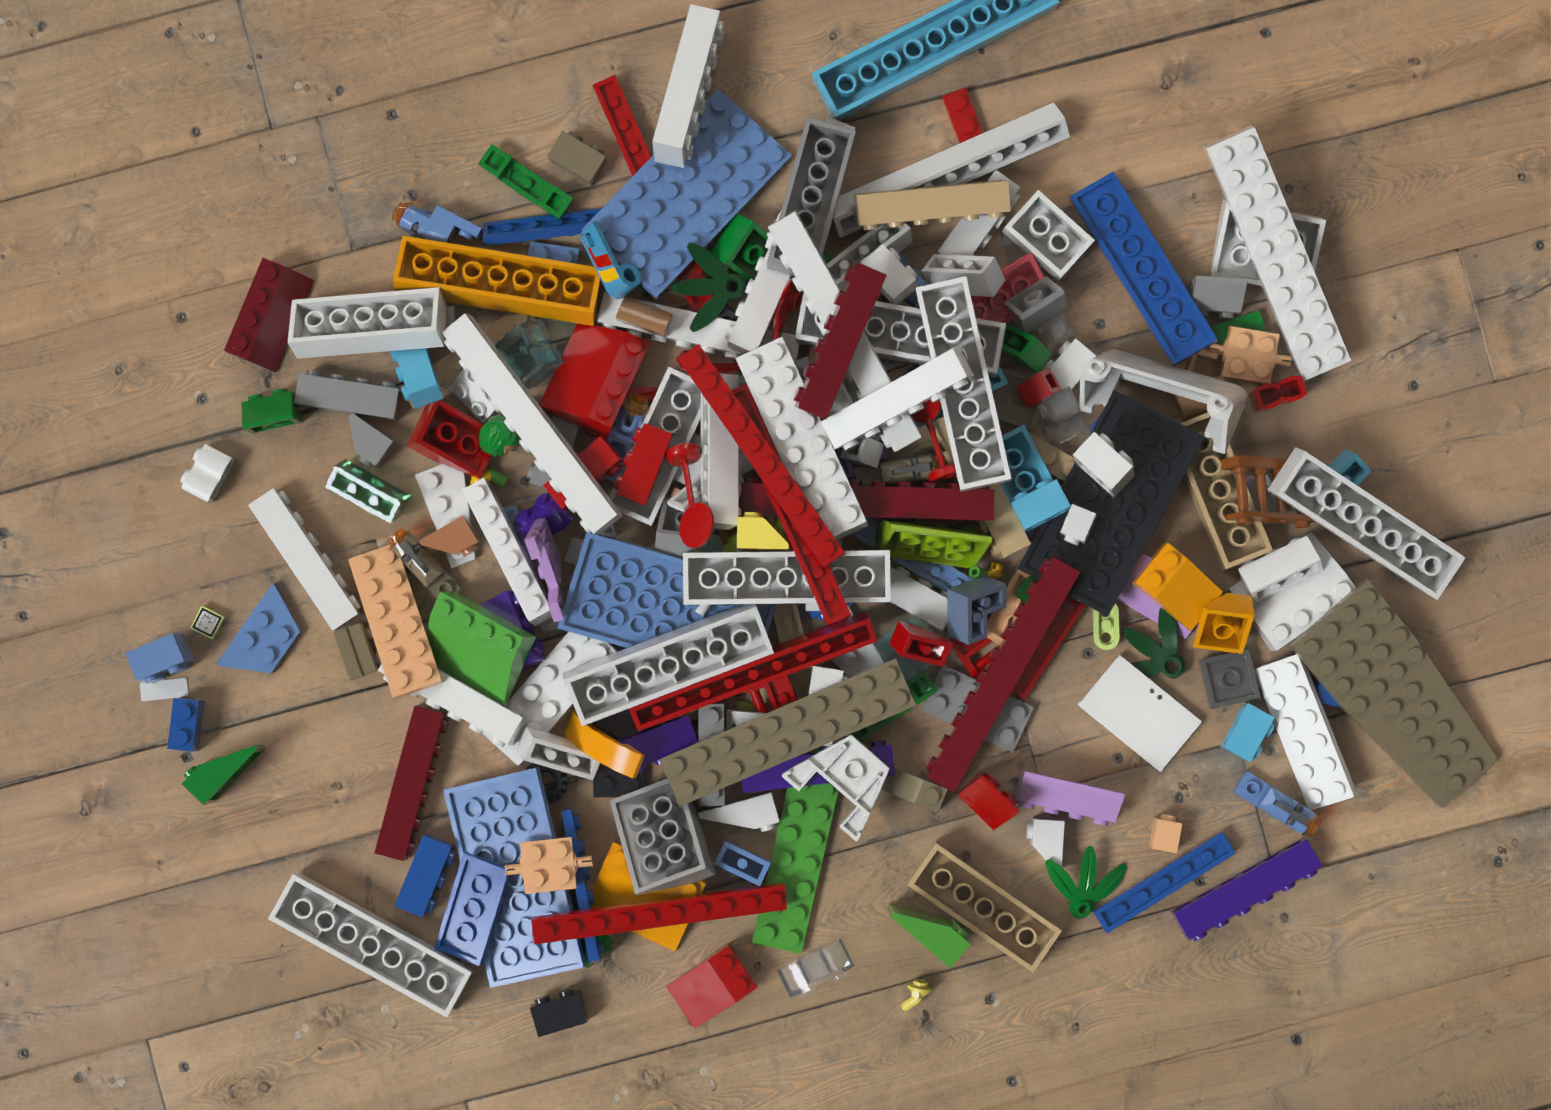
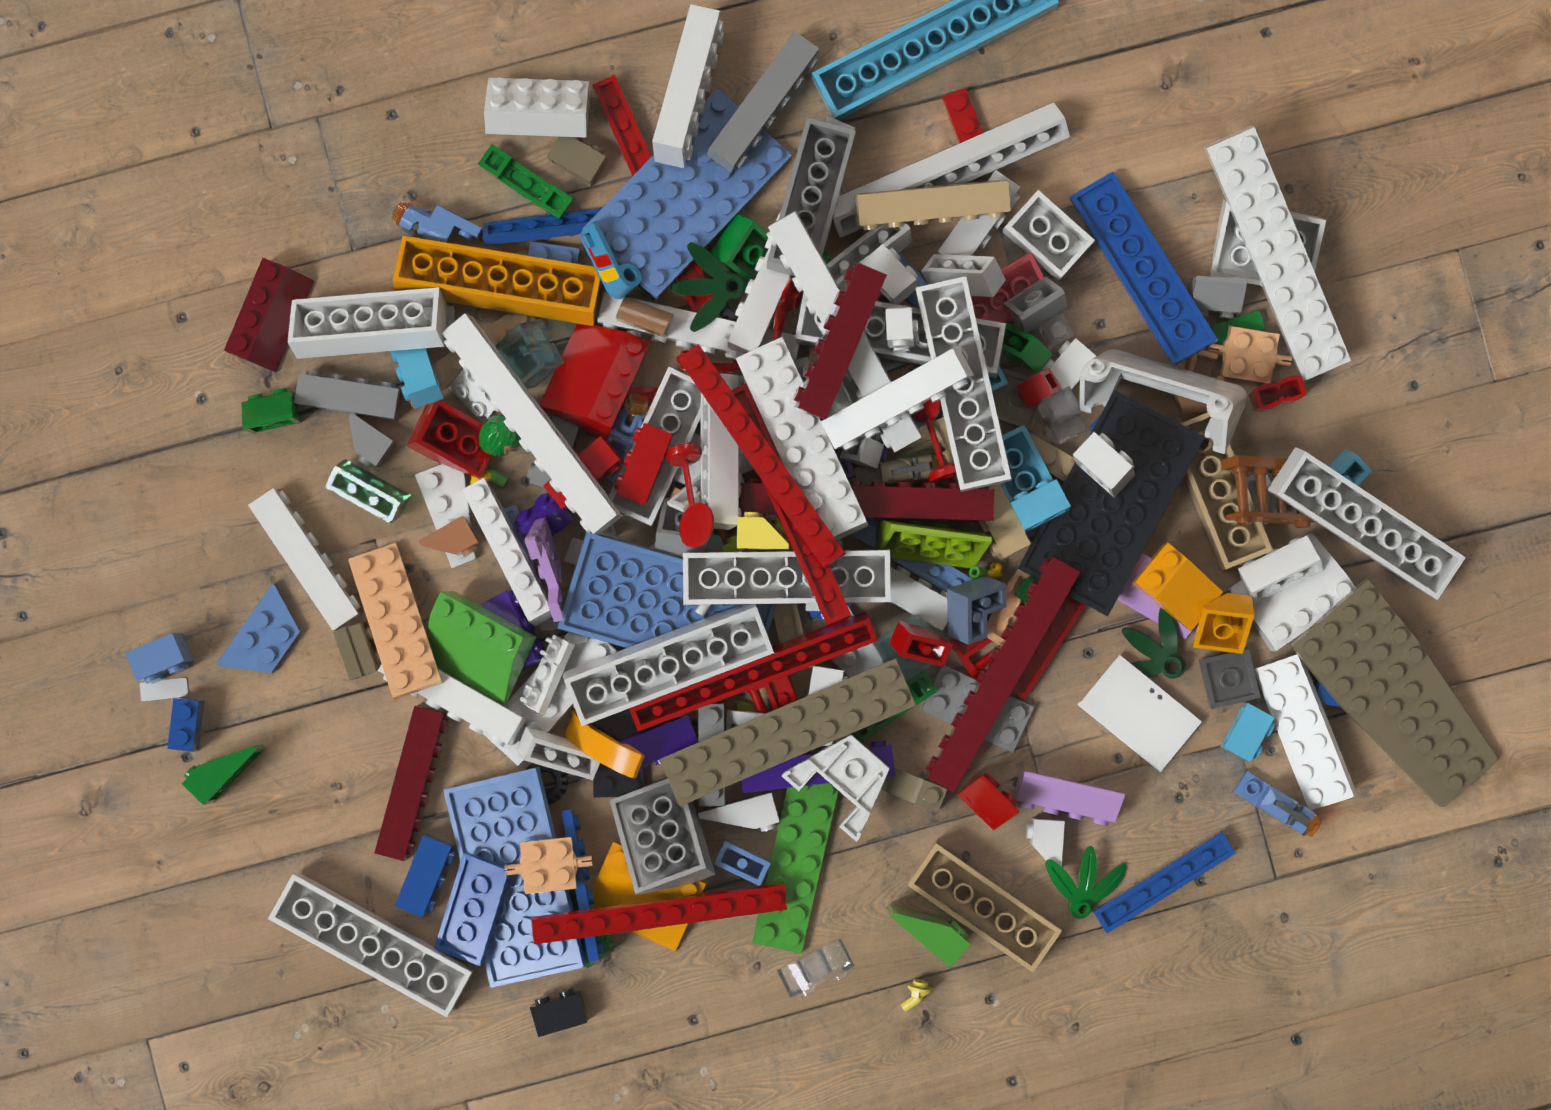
white brick [180,444,235,504] -> none
tile [190,606,225,640] -> none
dark tan plate [388,527,464,599] -> none
slope [666,943,757,1028] -> none
white brick [1060,504,1097,546] -> none
yellowish green plate [1092,604,1120,650] -> none
light nougat brick [1149,814,1182,853] -> none
dark purple brick [1171,838,1322,941] -> none
none -> white brick [484,77,590,137]
none -> white plate [520,635,575,715]
none -> light grey brick [707,31,819,173]
none -> white brick [885,307,919,352]

